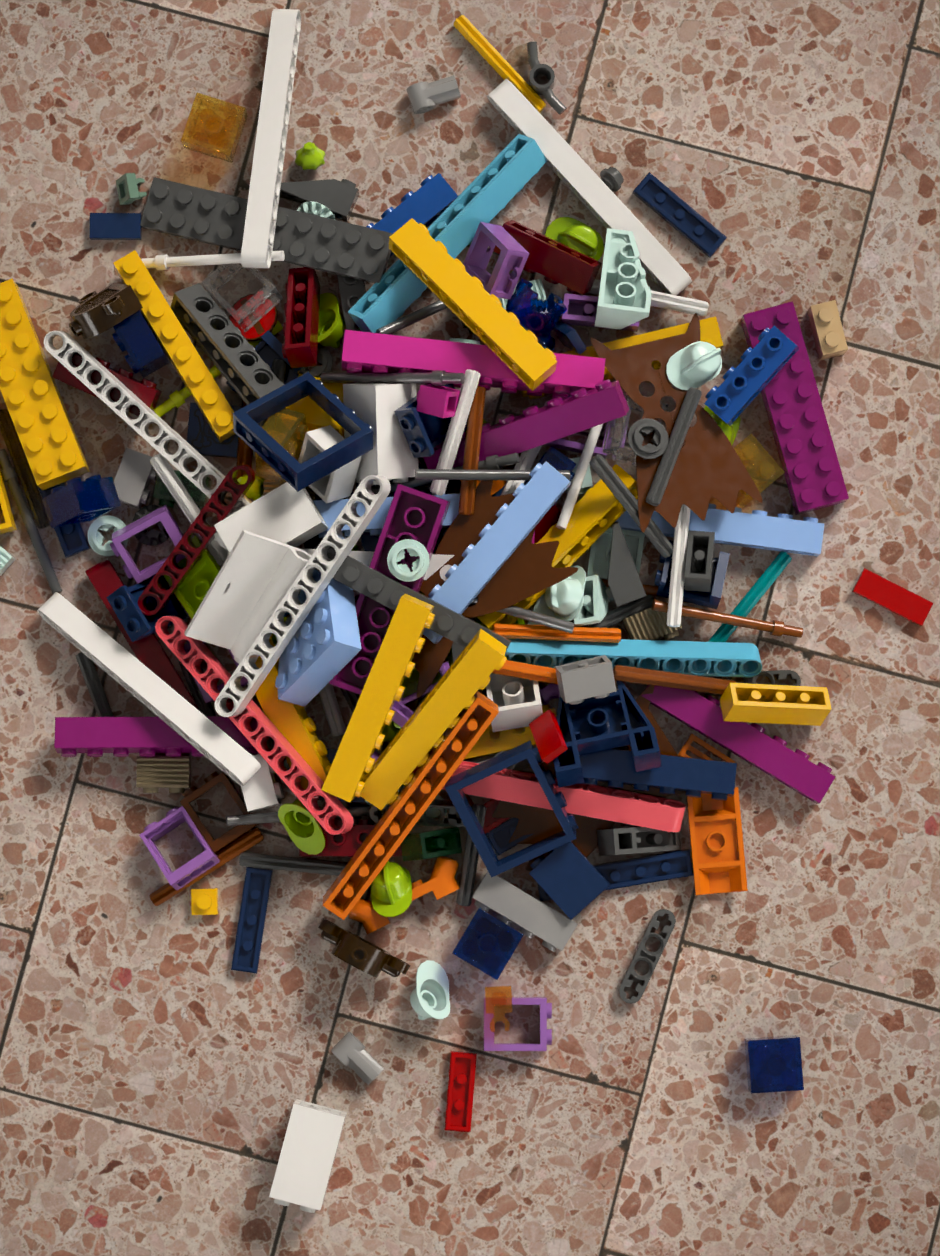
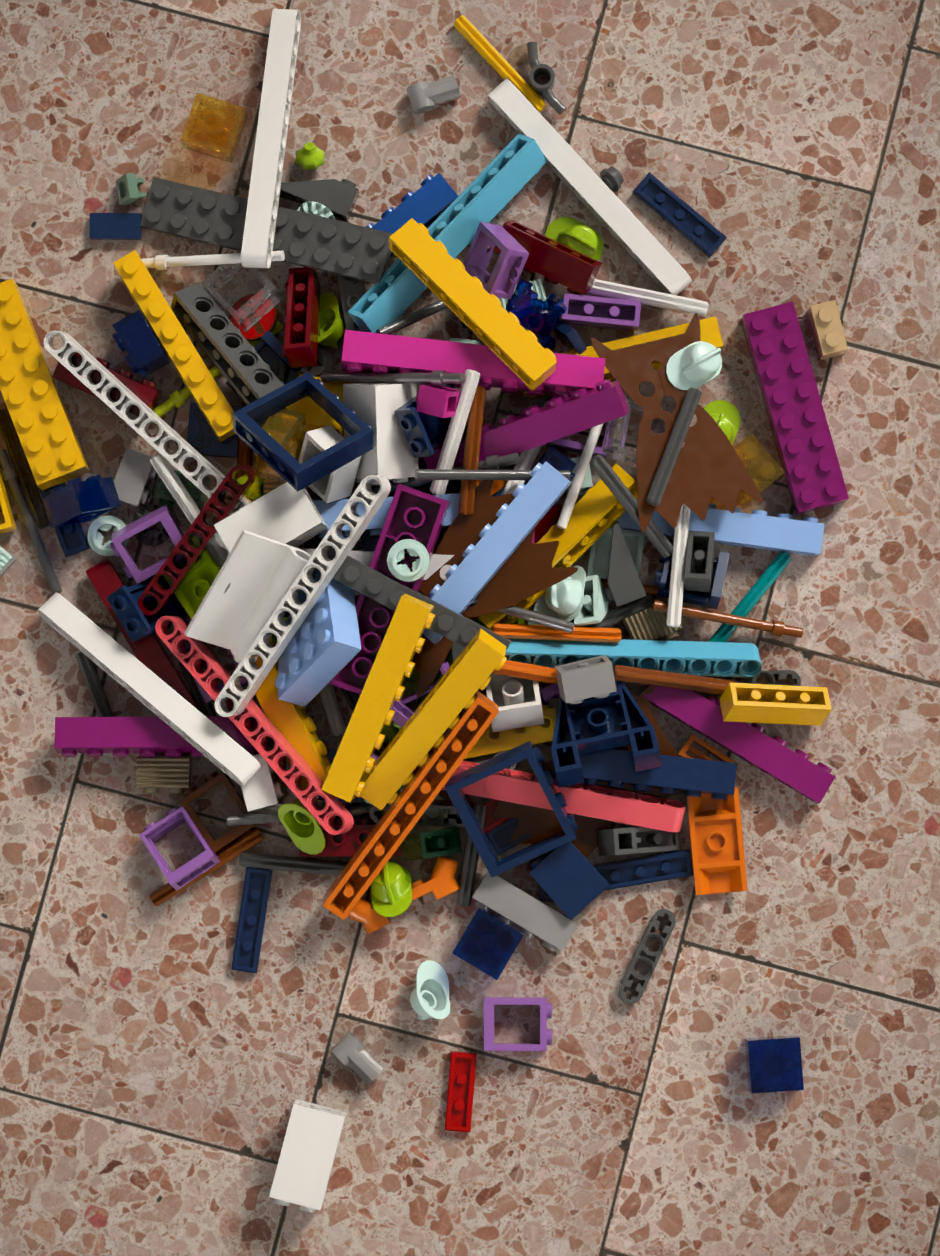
dark brown piece [69,283,143,339] -> none
yellow plate [191,888,218,915] -> none
dark brown piece [318,918,410,978] -> none
clear orange plate [485,986,512,1032] -> none
red tile [529,709,568,764] -> none
light aqua wedge [595,228,652,330] -> none
dark grey gear [627,418,669,460] -> none
blue brick [704,326,799,426] -> none
red tile [852,568,933,626] -> none

